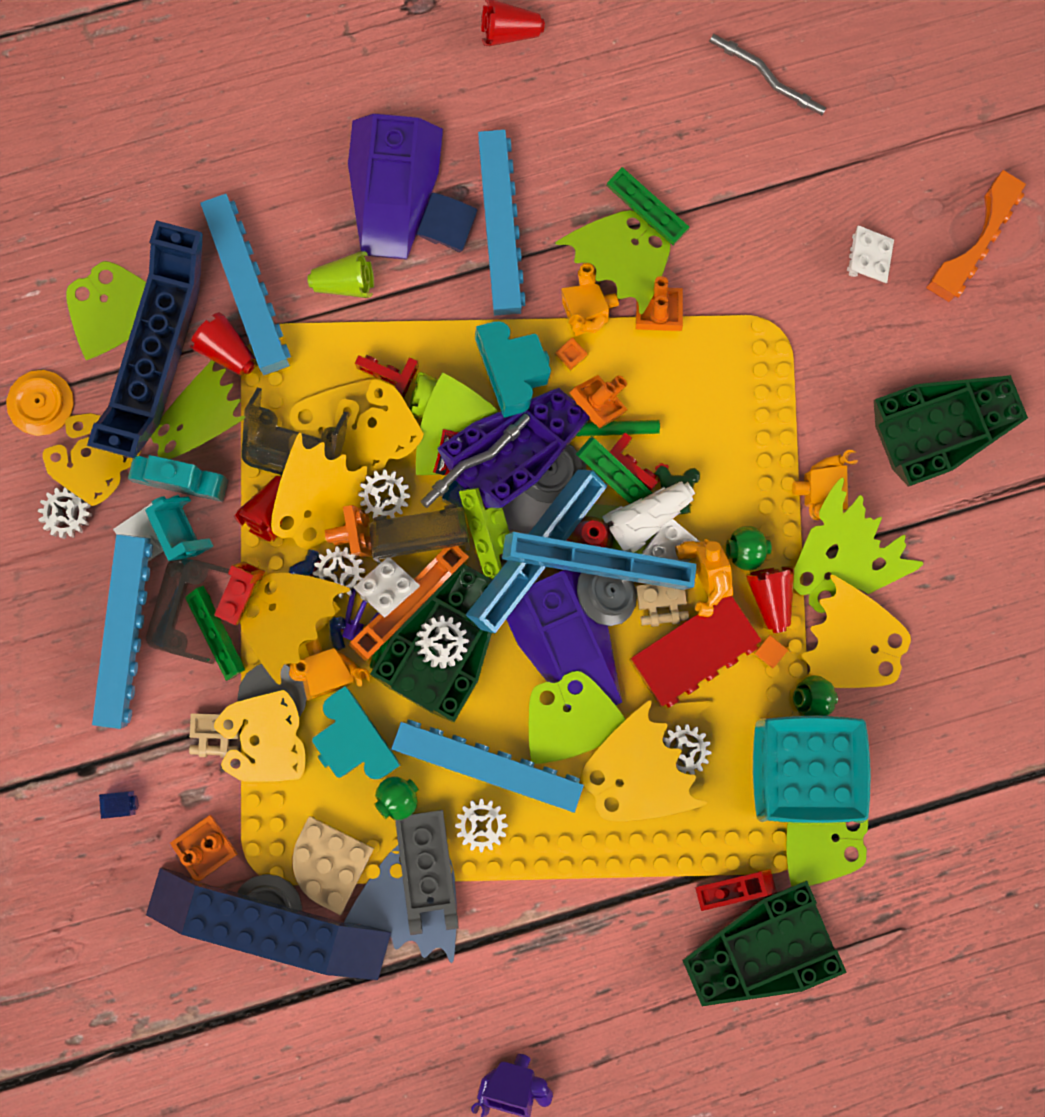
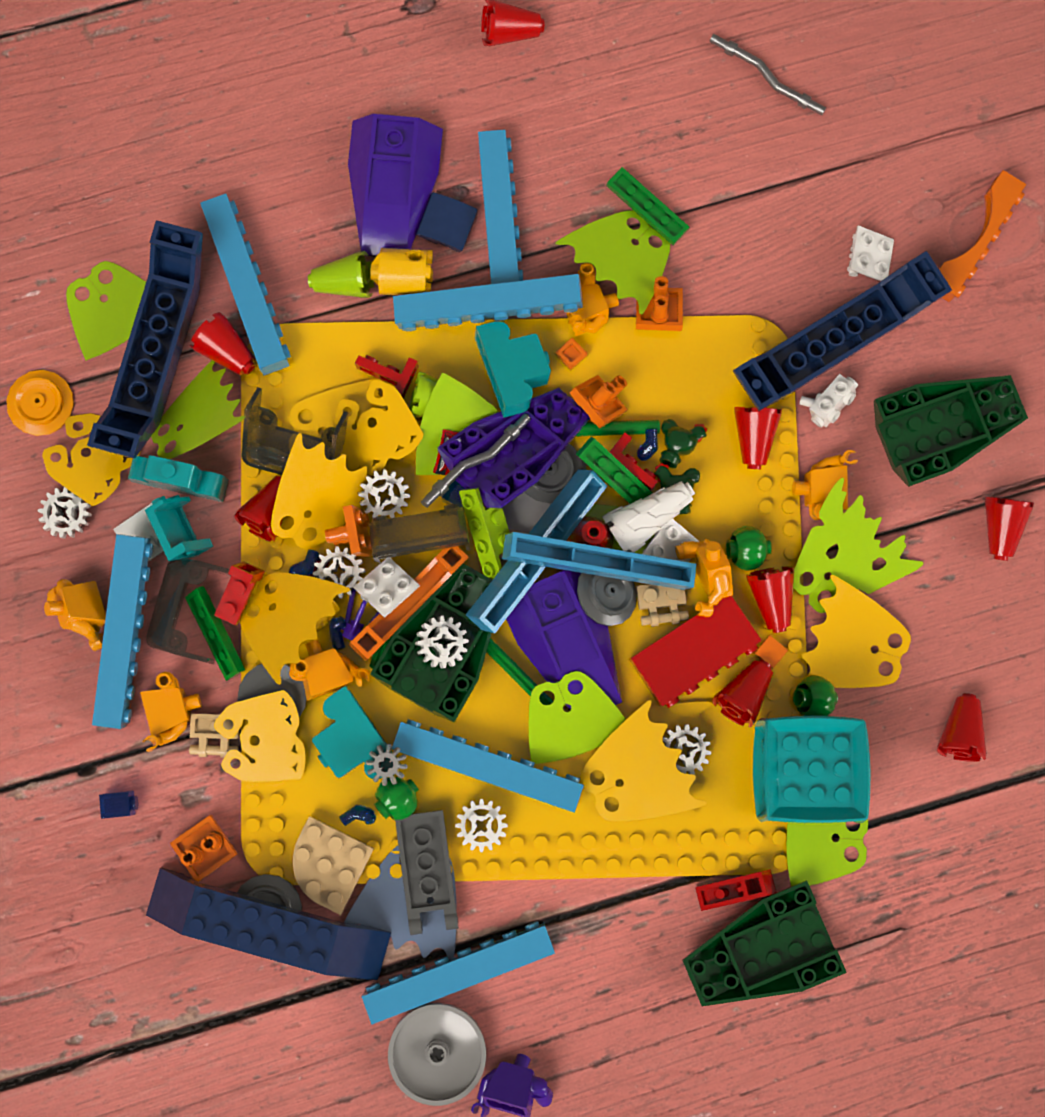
none -> light orange torso [44,579,106,651]
none -> light orange torso [140,671,202,752]
none -> arm [339,805,376,826]
none -> dark azure brick [361,921,555,1025]
none -> light grey gear [366,744,408,786]
none -> yellow cylinder [370,248,433,295]
none -> light grey dish [388,1003,486,1106]
none -> dark azure brick [393,274,583,331]
none -> green axle [486,639,553,705]
none -> clear blue arm [637,429,658,461]
none -> dark green animal [659,419,707,468]
none -> red cone [712,660,773,727]
none -> dark blue slope [733,251,952,411]
none -> red cone [734,407,782,470]
none -> white brick [800,374,858,428]
none -> red cone [937,693,987,762]
none -> red cone [985,496,1034,561]

